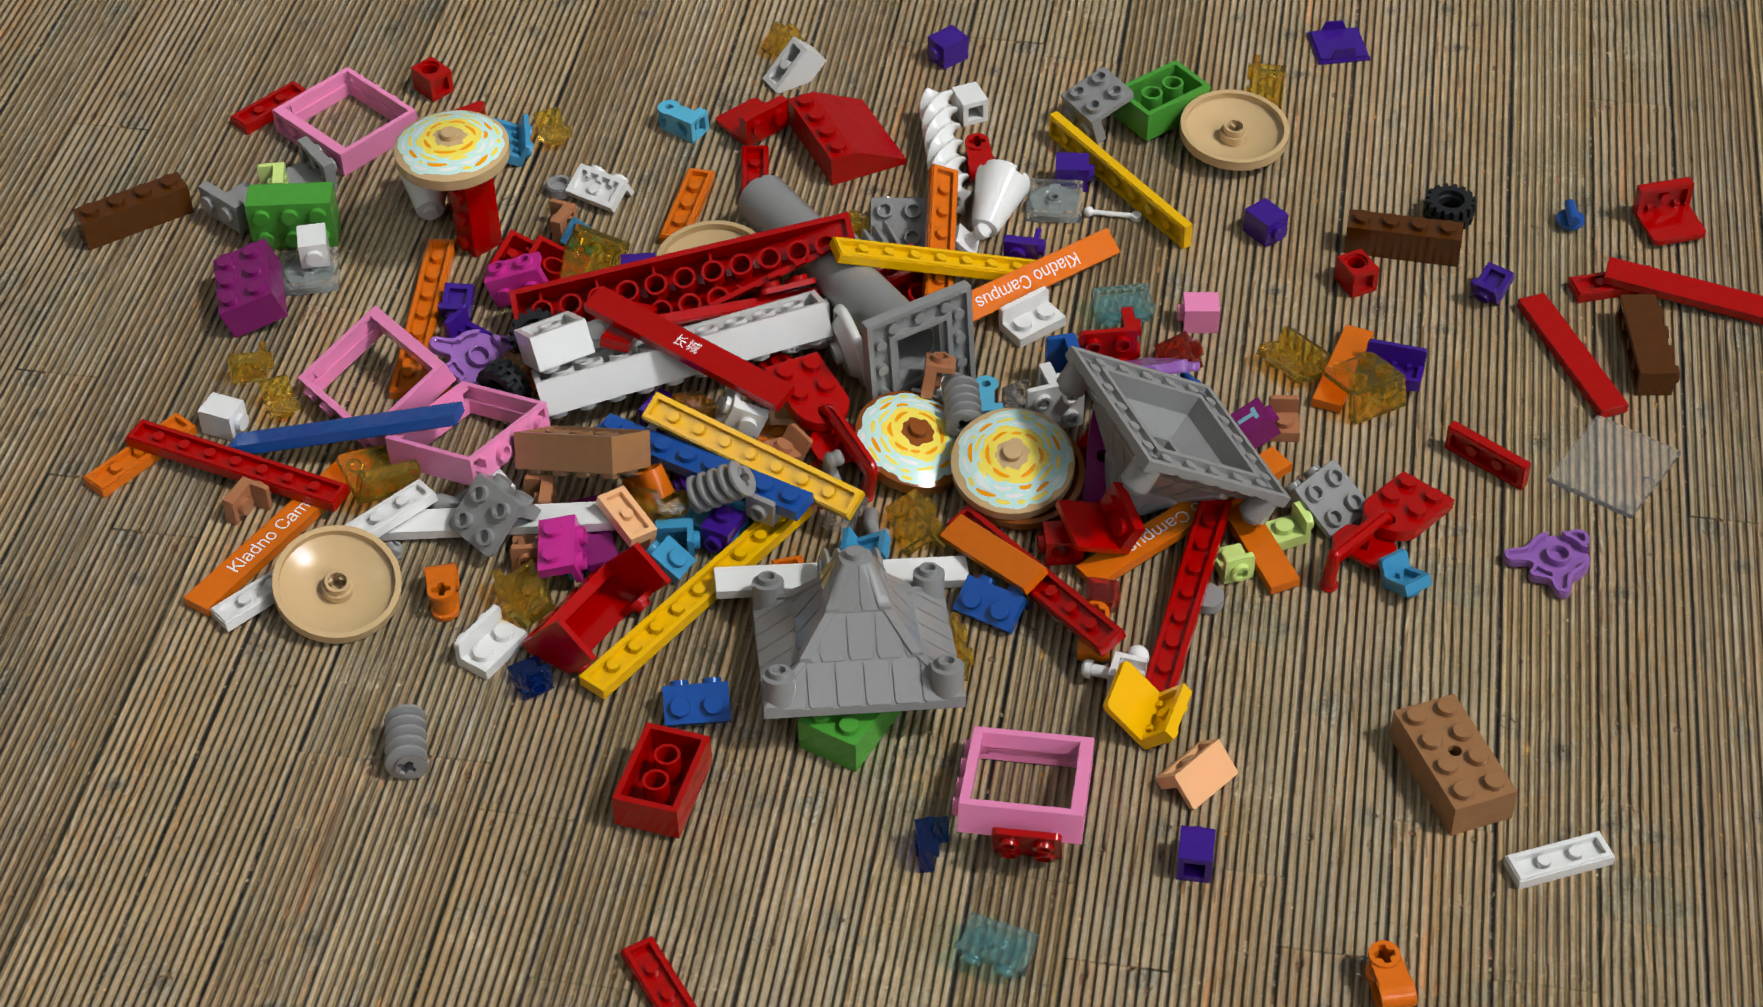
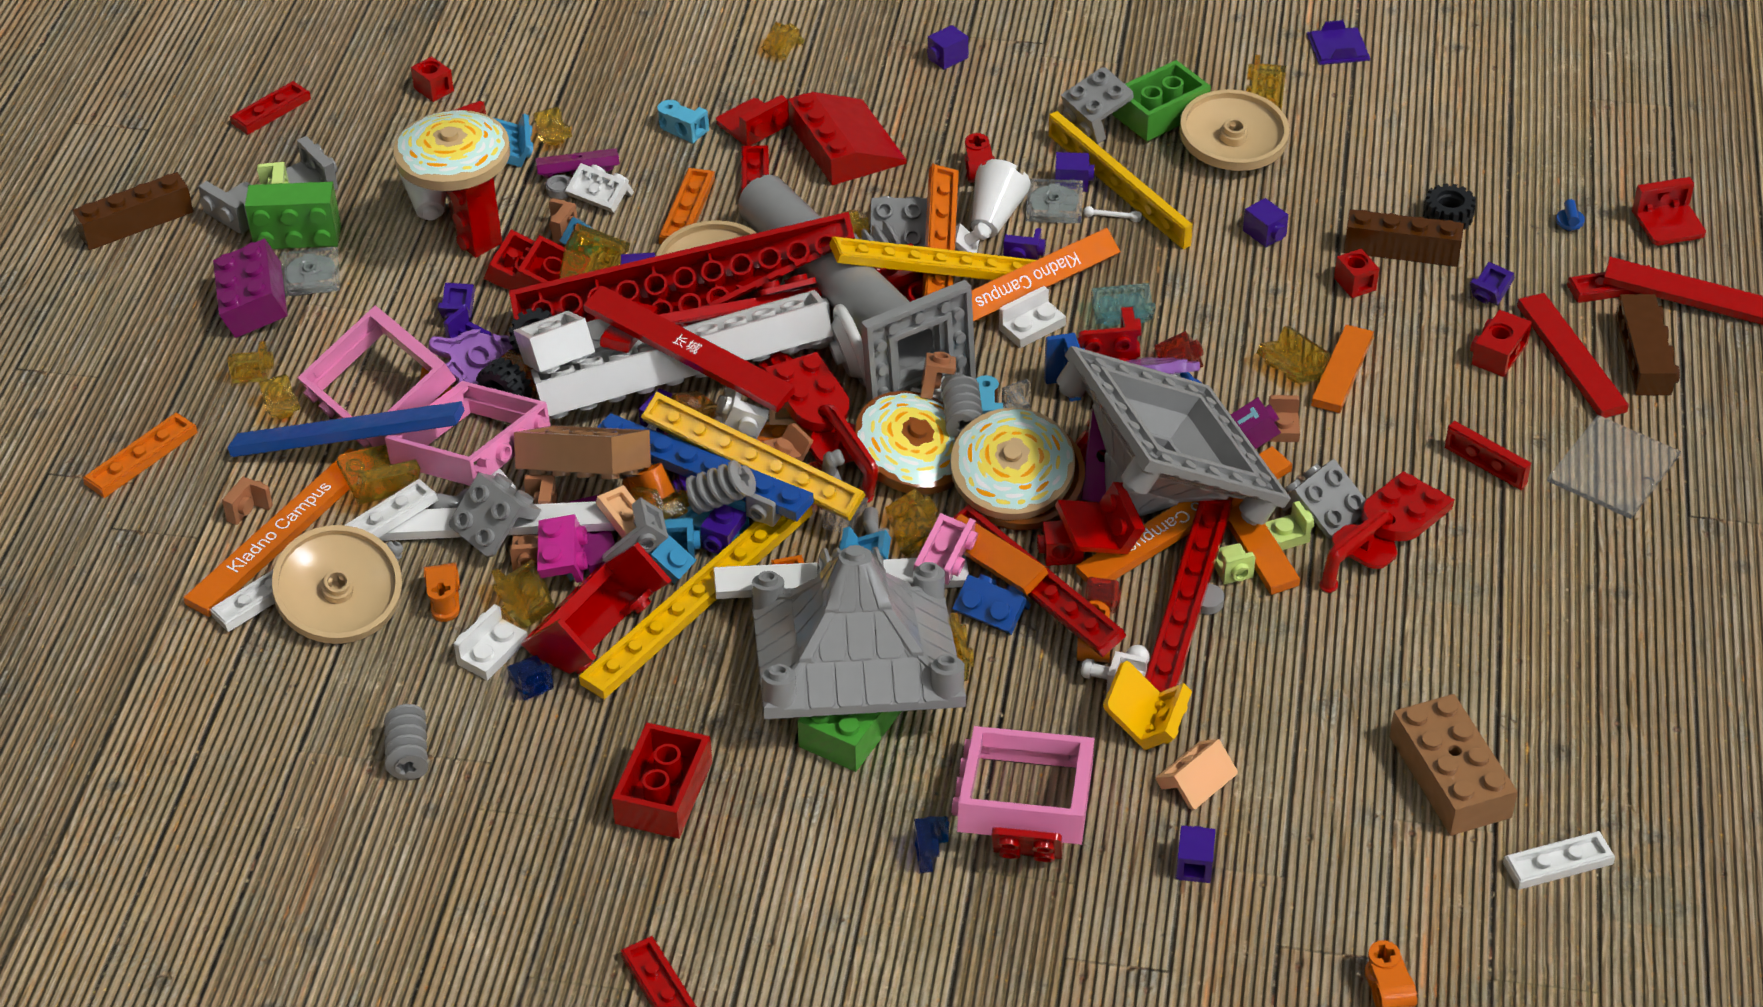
red tile [125,419,350,512] -> none
white brick [197,392,249,441] -> none
bright pink window [272,67,418,177] -> none
white brick [296,222,331,269] -> none
orange tile [389,239,457,399] -> none
dark pink bracket [484,252,548,308] -> none
blue bracket [662,677,731,727] -> none
white slope [763,36,827,94] -> none
white piece [919,88,972,214] -> none
white brick [951,81,988,127] -> none
clear light blue bracket [954,911,1039,979] -> none
white bracket [1025,362,1085,429] -> none
bright pink brick [1177,292,1220,333] -> none
clear yellow bracket [1324,352,1406,425] -> none
dark purple bracket [1360,339,1428,392] -> none
dark azure bracket [1378,548,1432,597] -> none
medium lavender tile [1502,529,1591,599] -> none
none -> magenta tile [535,148,620,178]
none -> light grey bracket [602,497,668,562]
none -> bright pink bracket [914,513,978,585]
none -> red brick [1470,309,1532,377]

